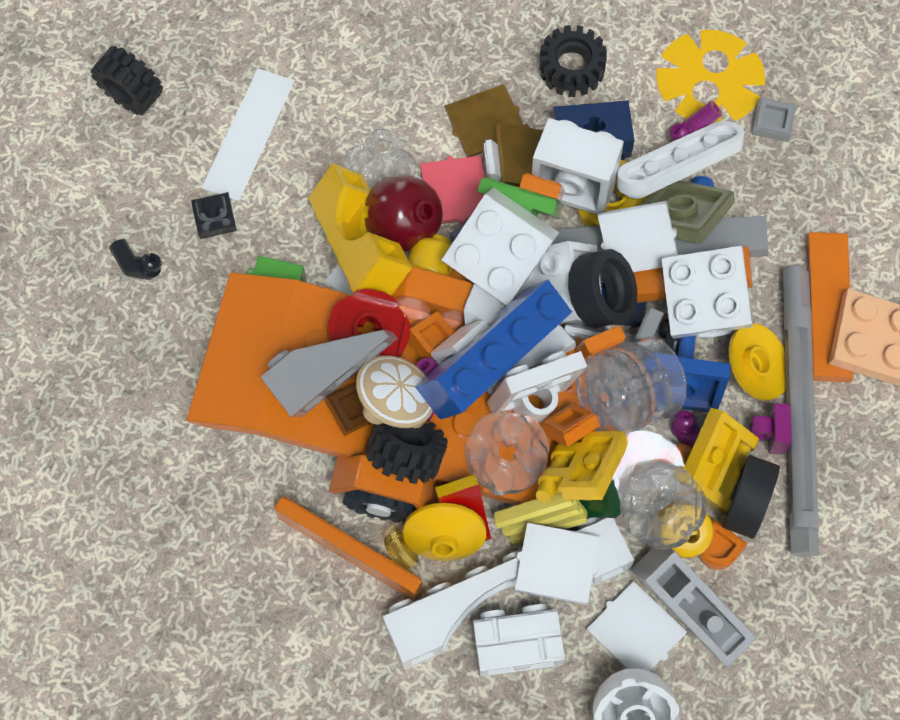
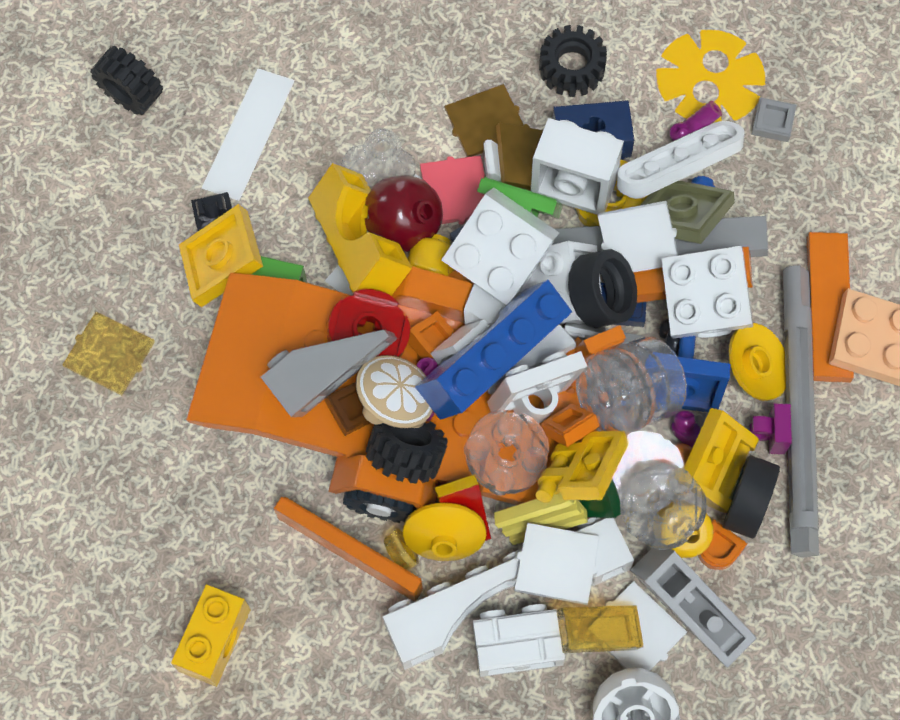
black arm [109,239,162,280] -> none
orange tile [519,173,565,202] -> none
light grey tile [631,308,663,361] -> none
none -> clear yellow piece [62,312,155,396]
none -> yellow brick [171,584,251,687]
none -> yellow plate [179,204,263,307]
none -> clear yellow tile [557,605,644,653]

